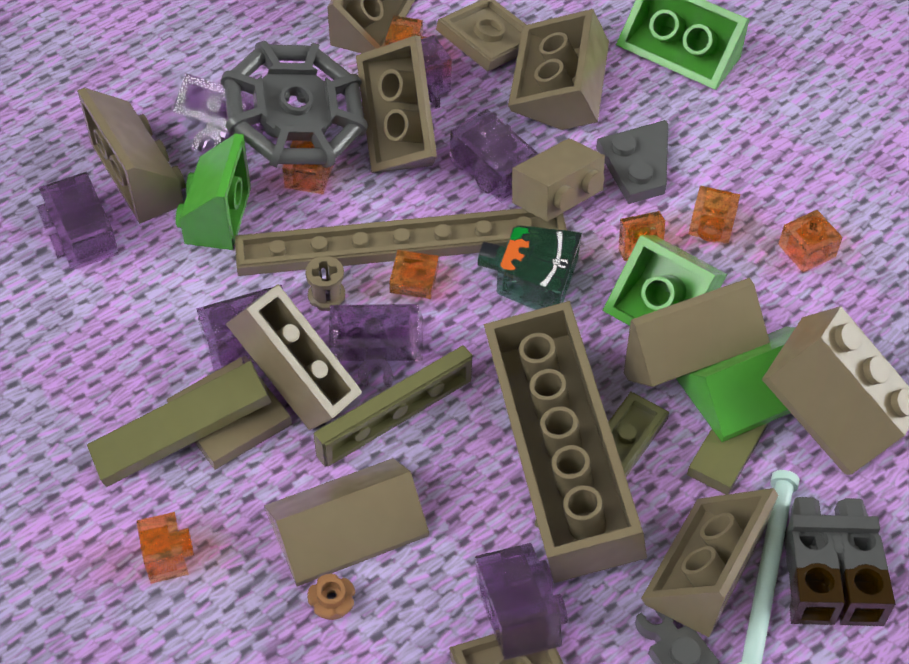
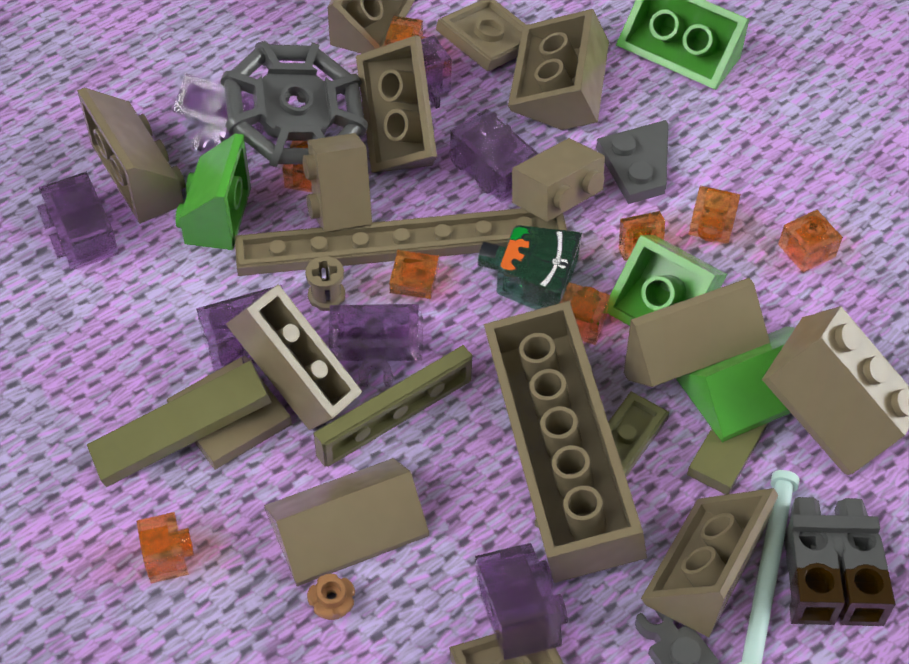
none -> dark tan brick [303,133,372,232]
none -> clear orange plate [560,282,610,345]

